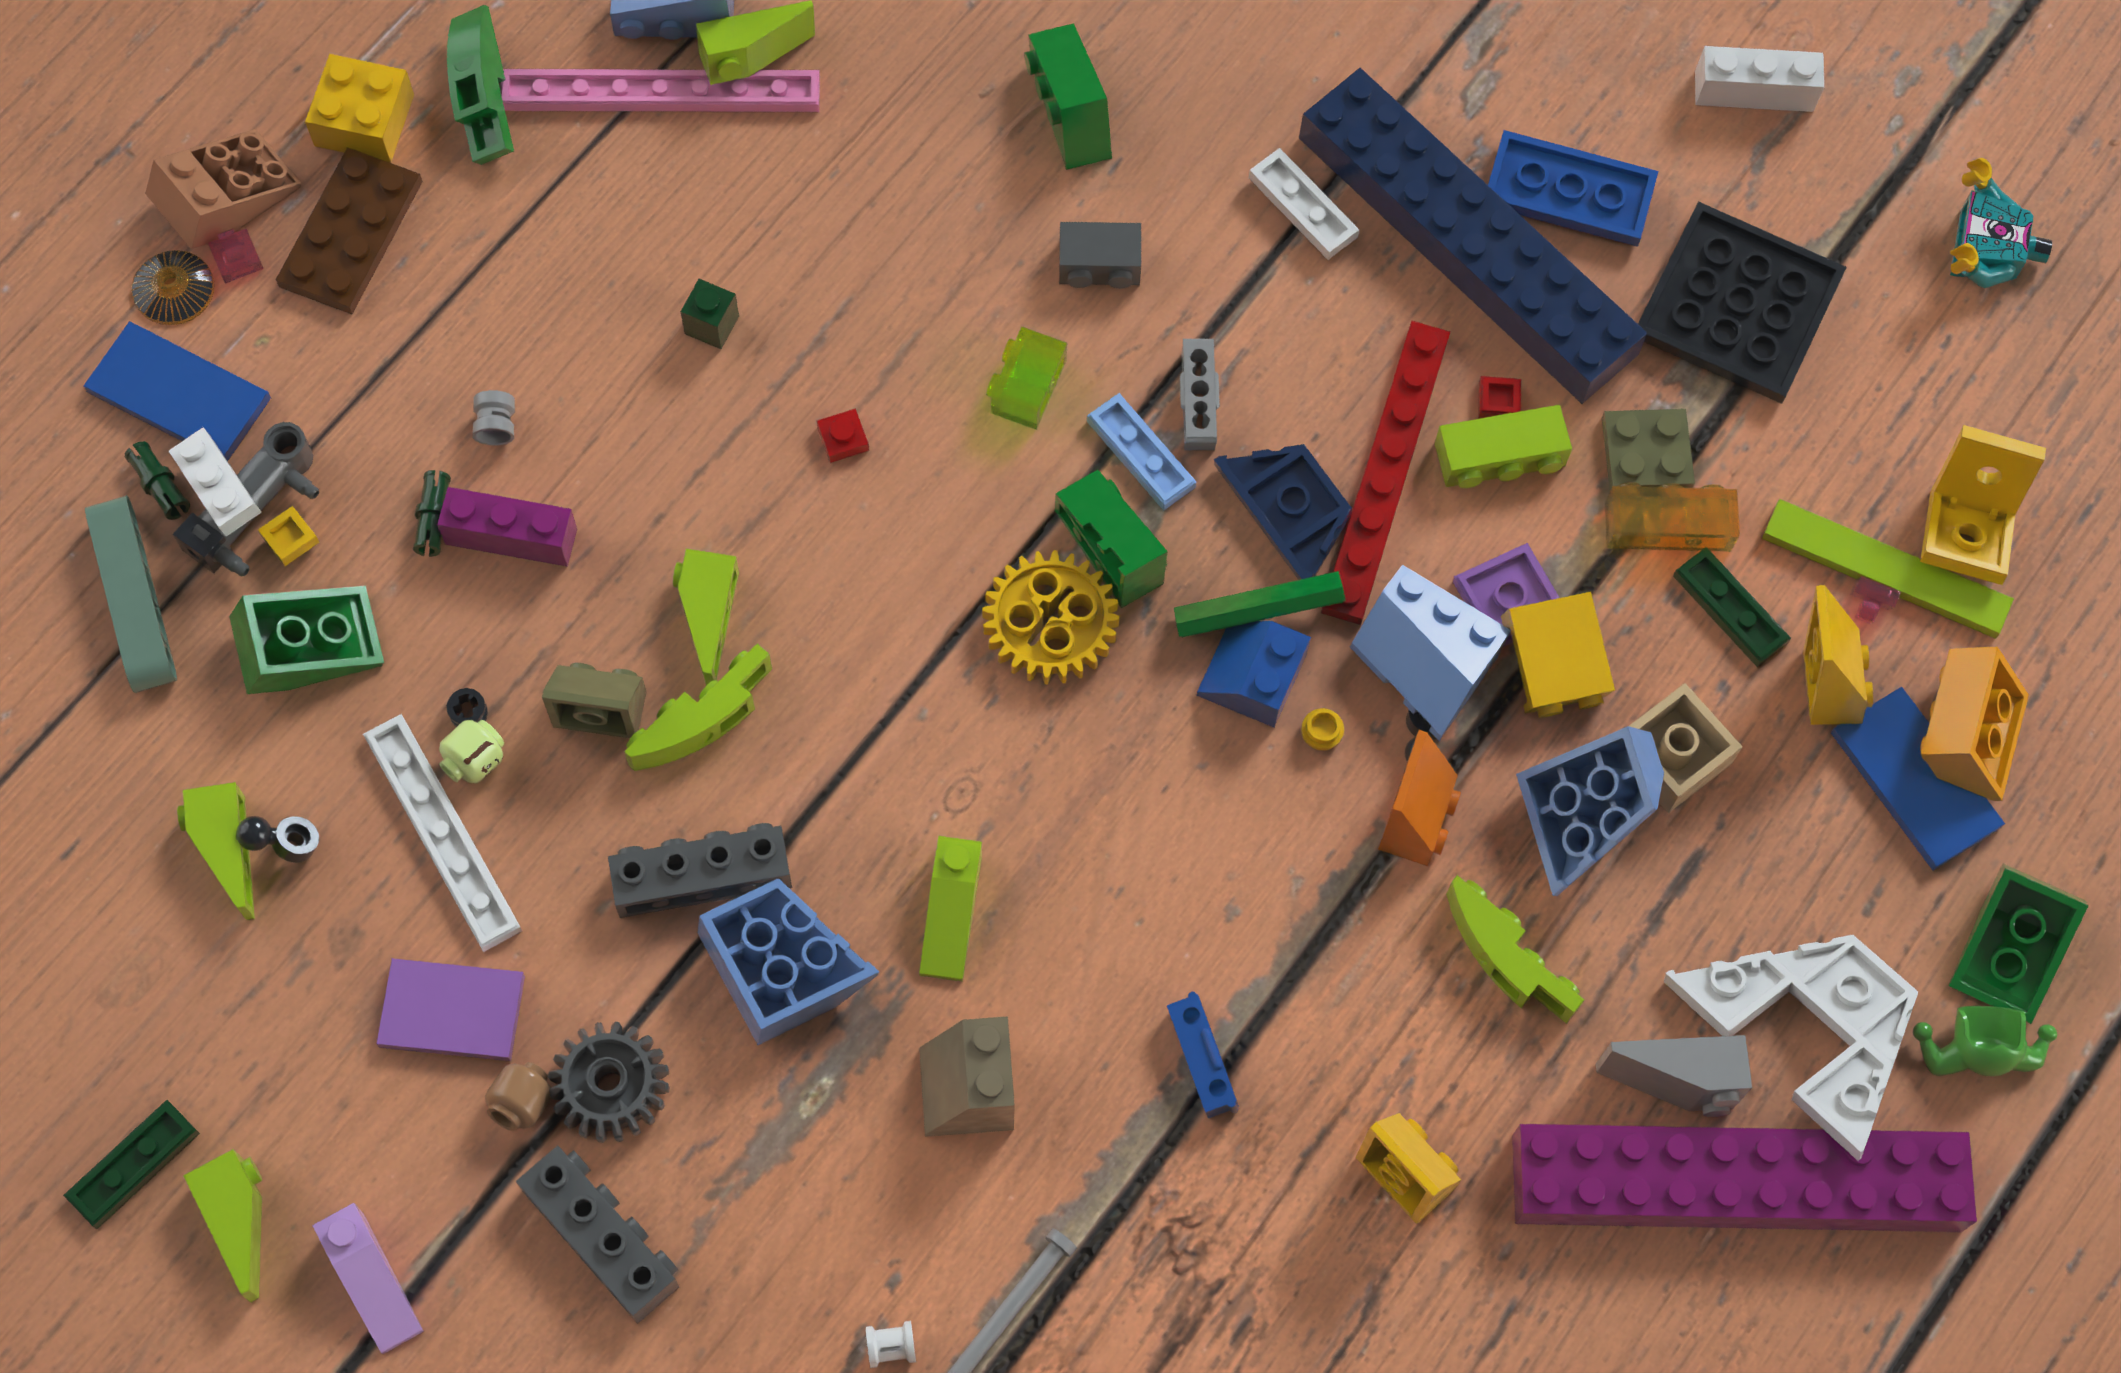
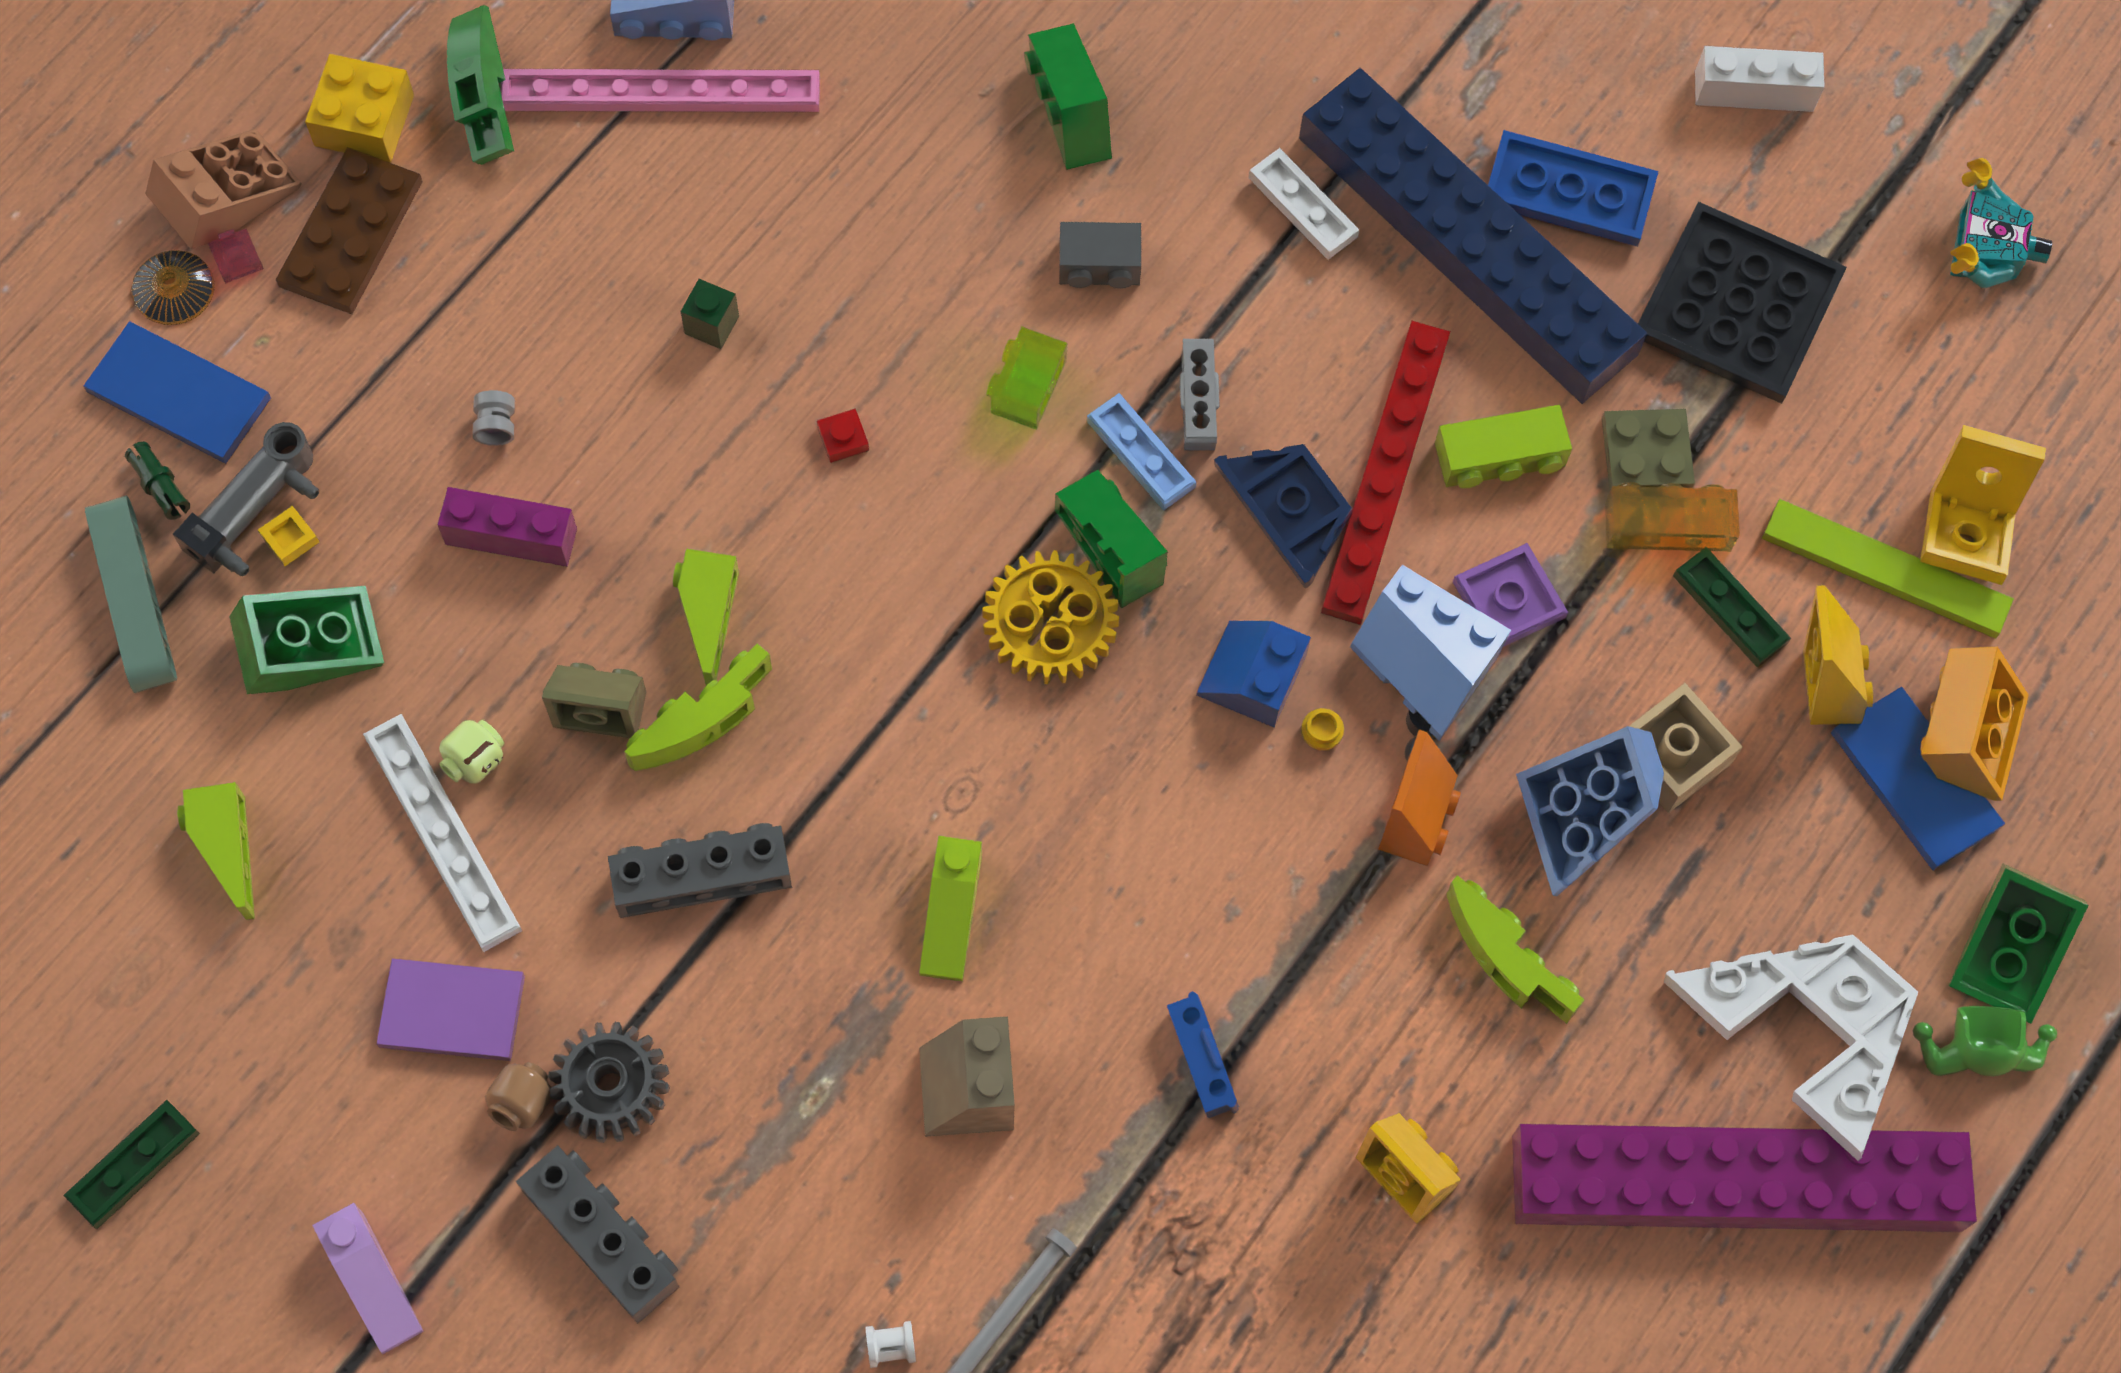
white plate [169,427,262,537] -> none
lime slope [183,1149,262,1302] -> none
black plate [236,816,319,863] -> none
dark green pin [413,470,451,557] -> none
black bush [446,688,488,727] -> none
lime slope [696,0,815,85] -> none
medium blue wedge [697,878,879,1045] -> none
green tile [1174,571,1346,638] -> none
red tile [1478,376,1522,419] -> none
yellow panel [1501,592,1615,718] -> none
light grey slope [1596,1035,1752,1117] -> none
clear pink tile [1850,576,1901,624] -> none

